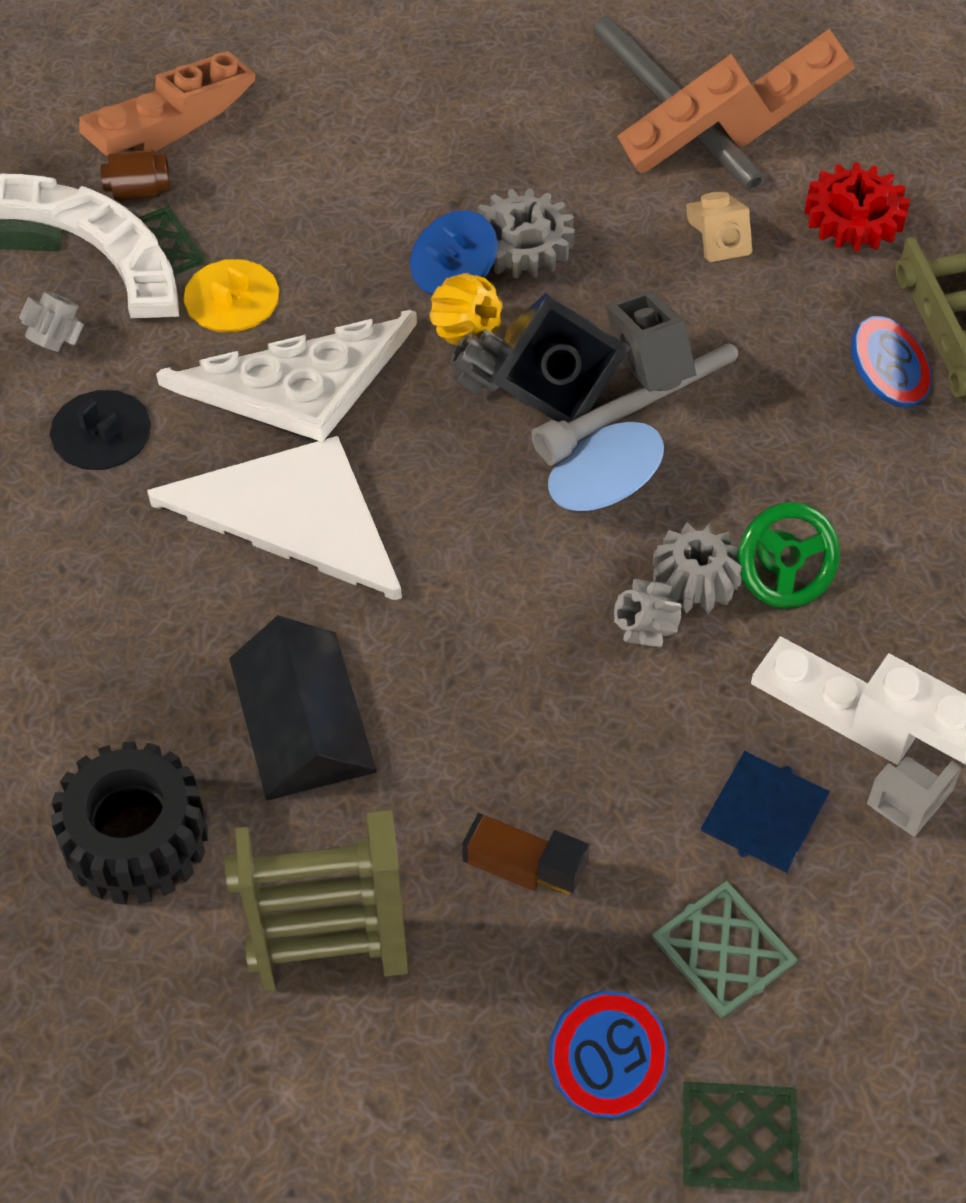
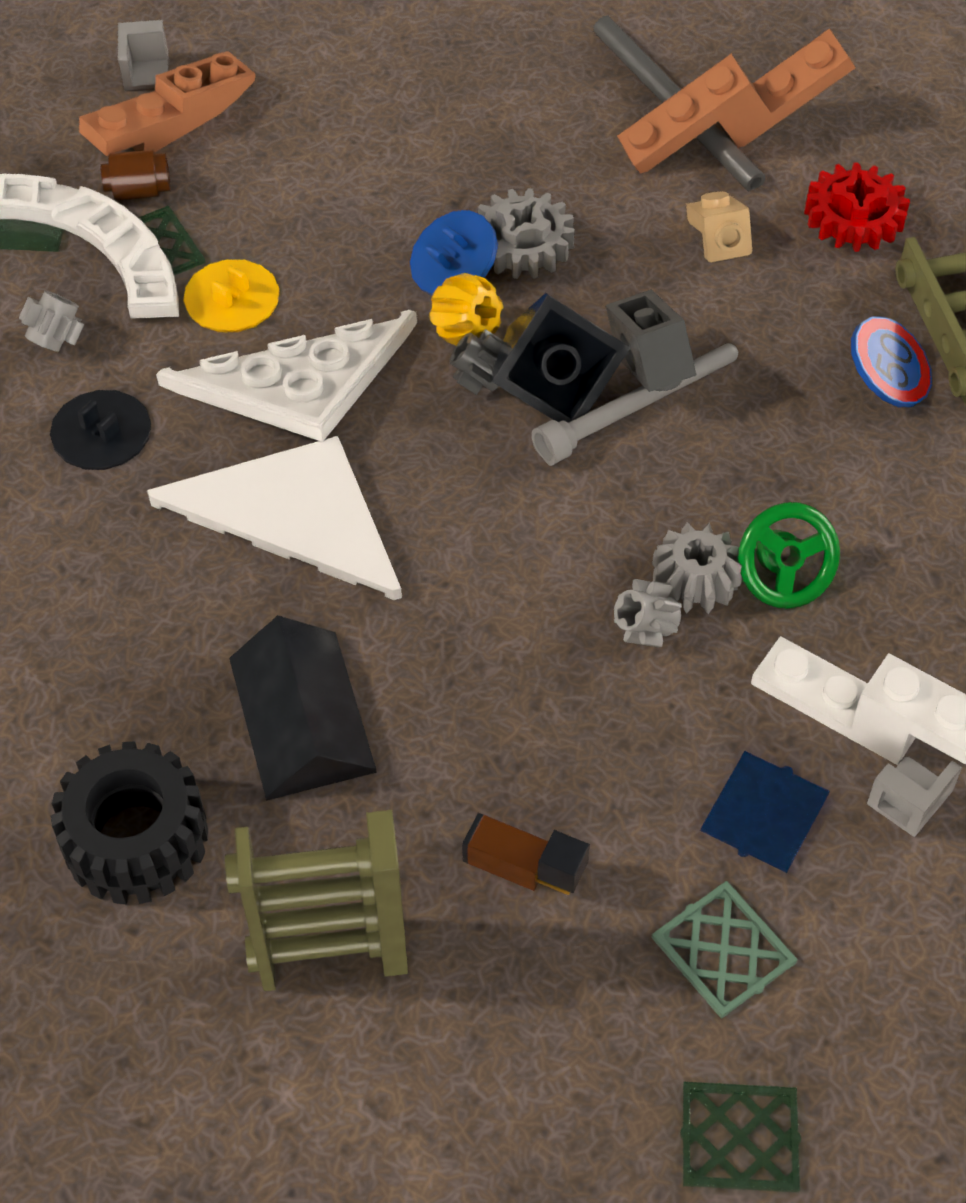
light blue shield [548,422,664,511] -> none
piece [548,991,669,1118] -> none
none -> light grey panel [118,20,168,91]

